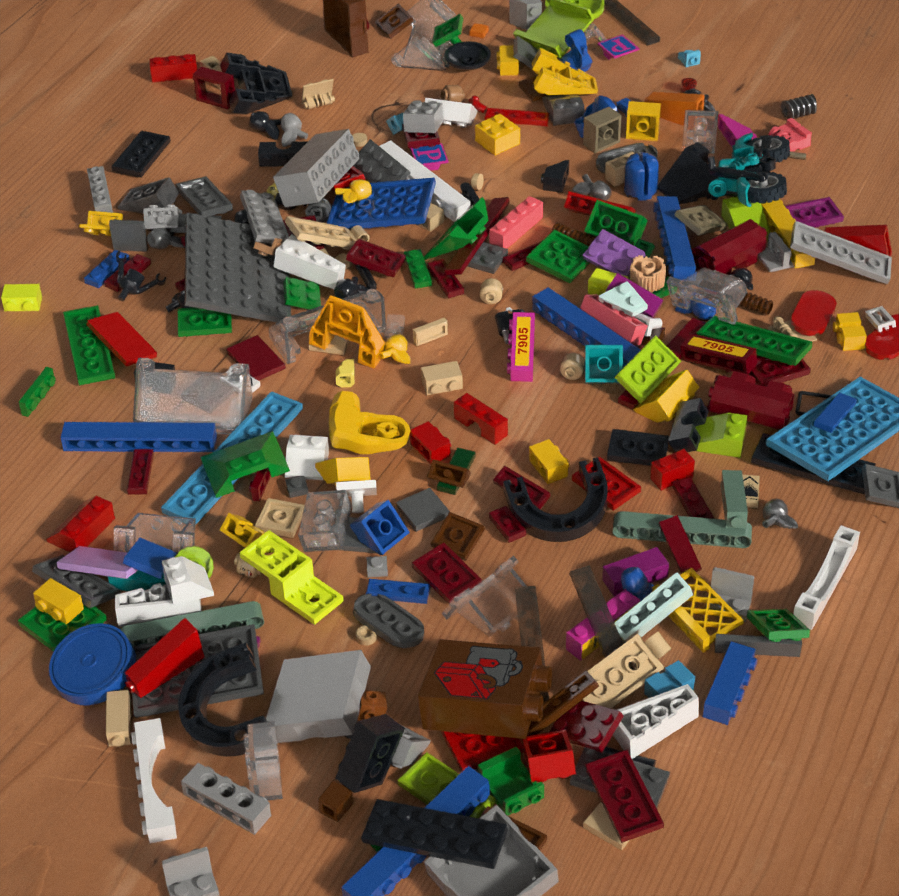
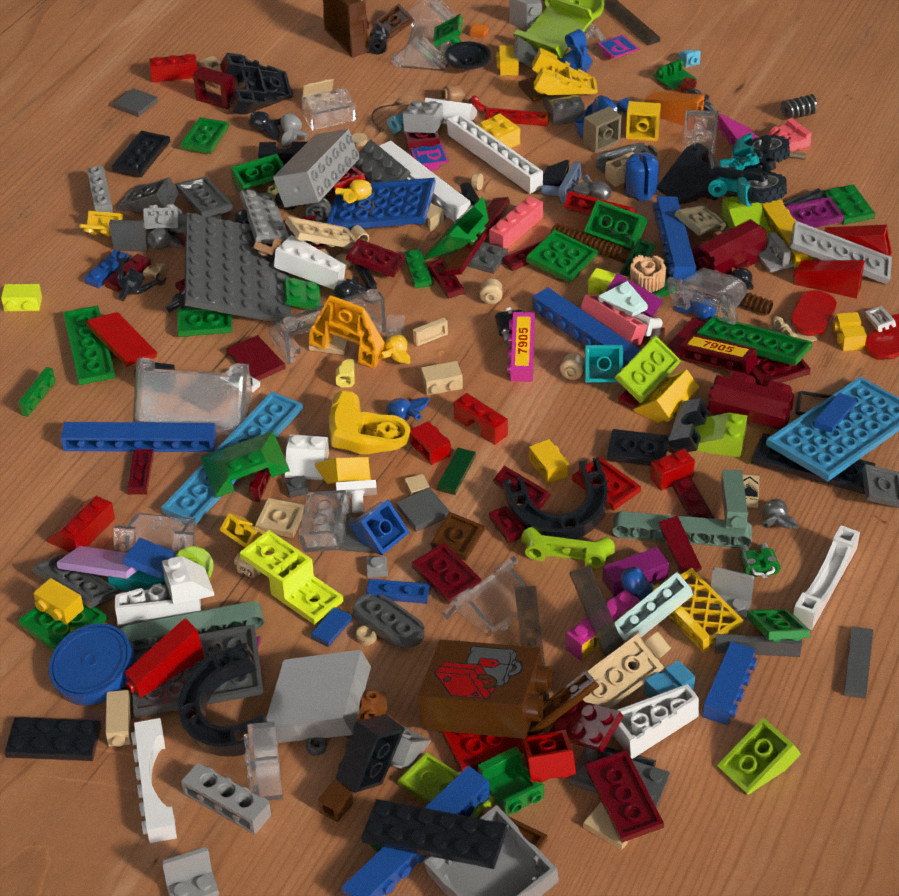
reddish brown slope [427,459,471,488] -> none
medium lavender plate [582,229,646,277] -> none
none -> black plate [5,717,101,761]
none -> dark grey tile [114,88,158,117]
none -> tan tile [143,264,166,279]
none -> green plate [181,117,229,154]
none -> green slope [231,154,284,192]
none -> clear brick [301,88,357,130]
none -> dark grey plate [306,737,328,756]
none -> blue tile [311,607,352,647]
none -> black wheel [368,26,389,55]
none -> blue piece [386,397,430,421]
none -> tan tile [405,474,429,496]
none -> white brick [447,113,543,193]
none -> lime plate [521,527,615,568]
none -> sand blue piece [541,162,582,204]
none -> green hinge [653,59,696,90]
none -> lime slope [717,718,801,795]
none -> green piece [740,542,781,578]
none -> black axle [783,188,823,206]
none -> red slope [793,260,865,299]
none -> green plate [823,184,875,225]
none -> dark grey tile [844,626,873,699]

